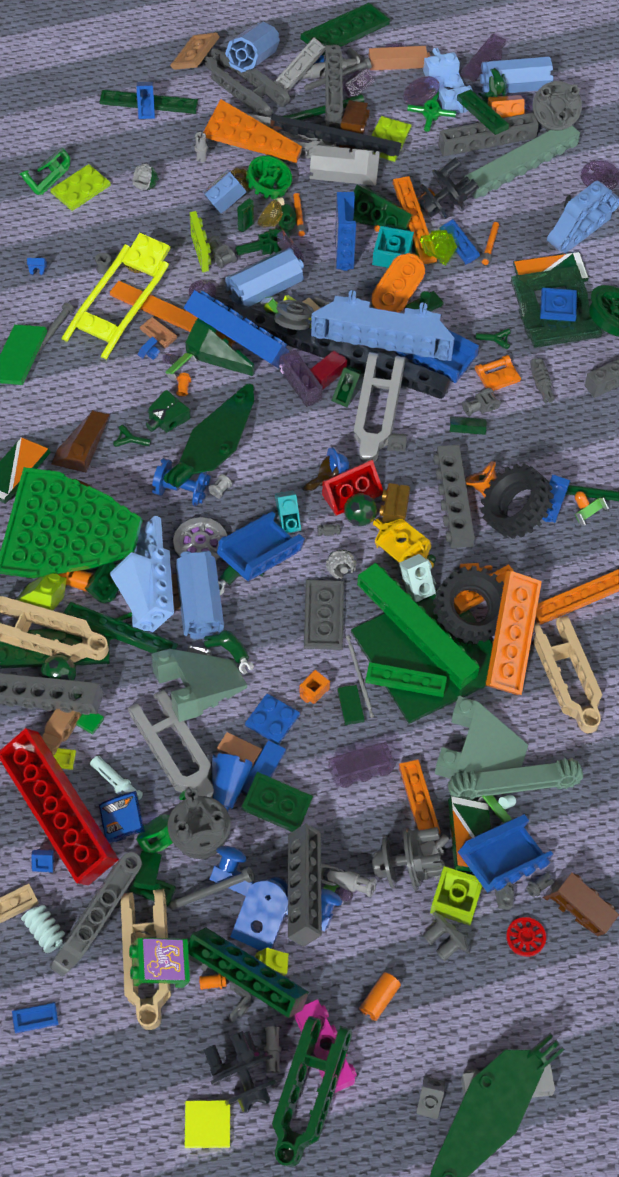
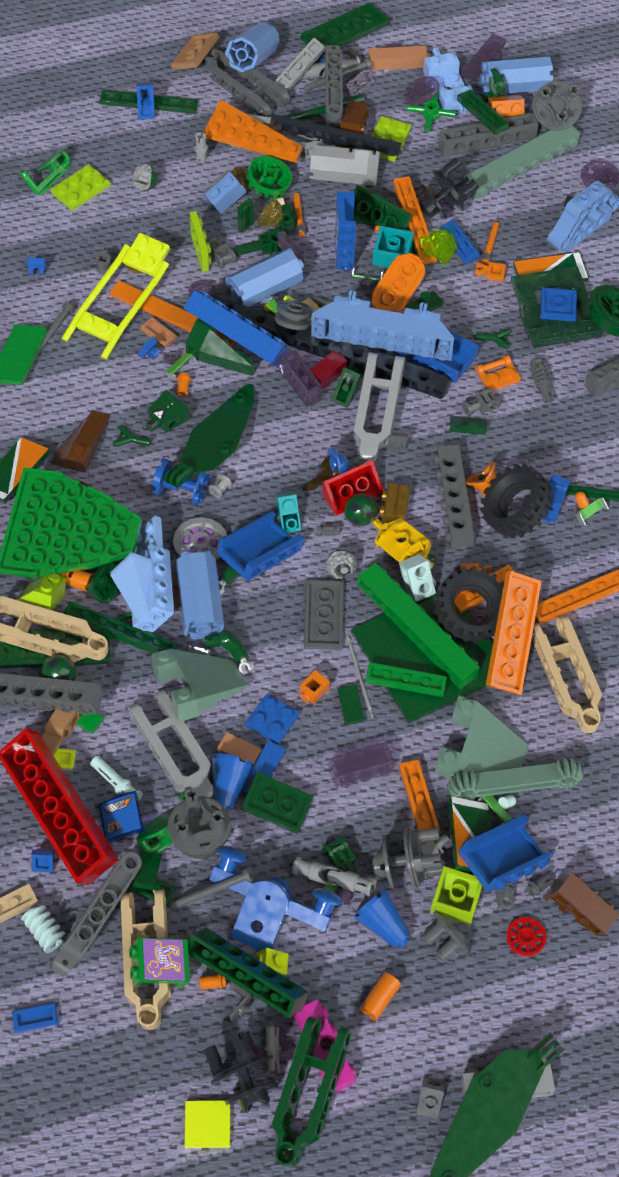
dark grey brick [288,823,322,947] -> none
none -> dark green connector [322,835,366,894]
none -> piece [352,266,384,289]
none -> blue cone [353,888,410,948]
none -> orange plate [475,262,506,282]

